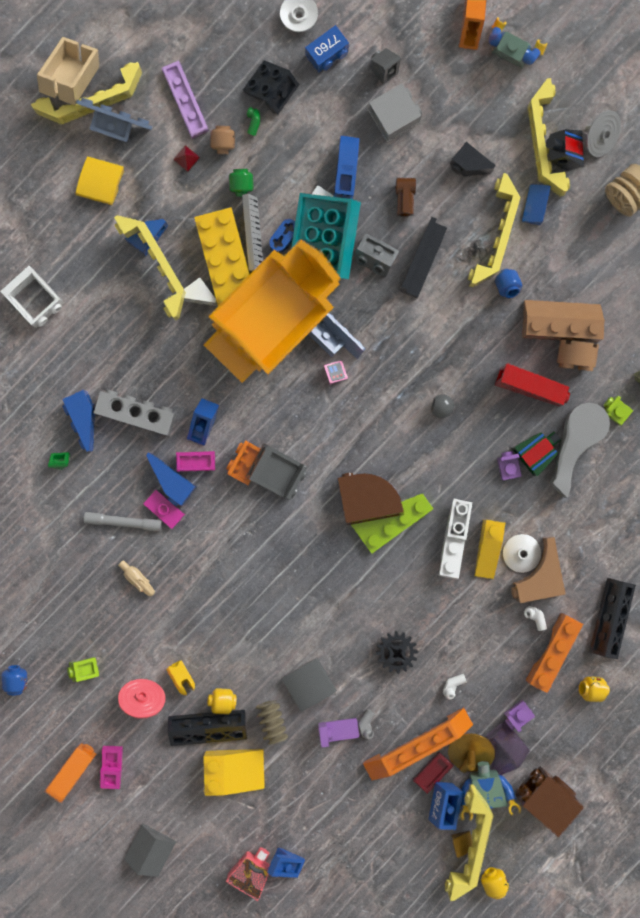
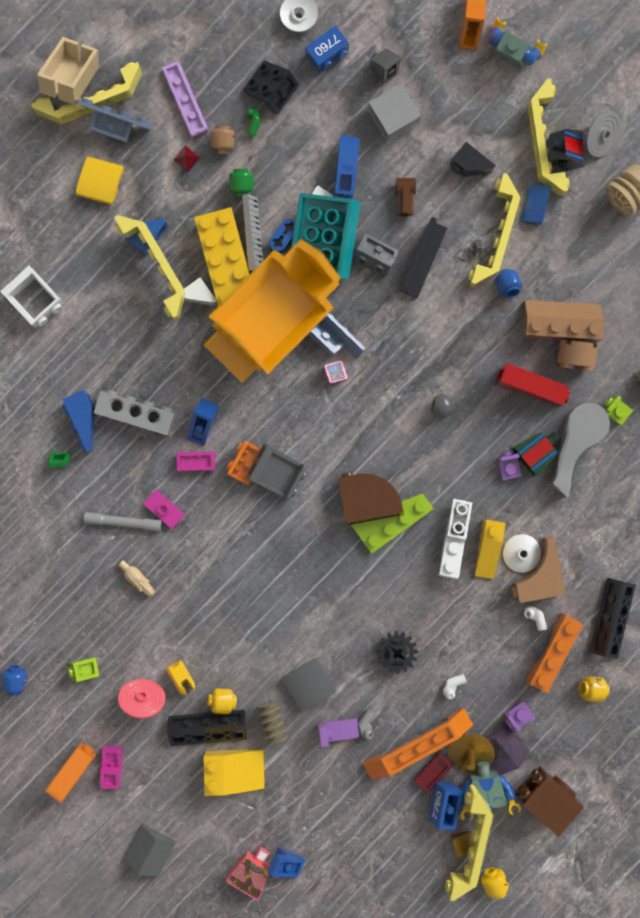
blue slope [146,452,197,506] -> none

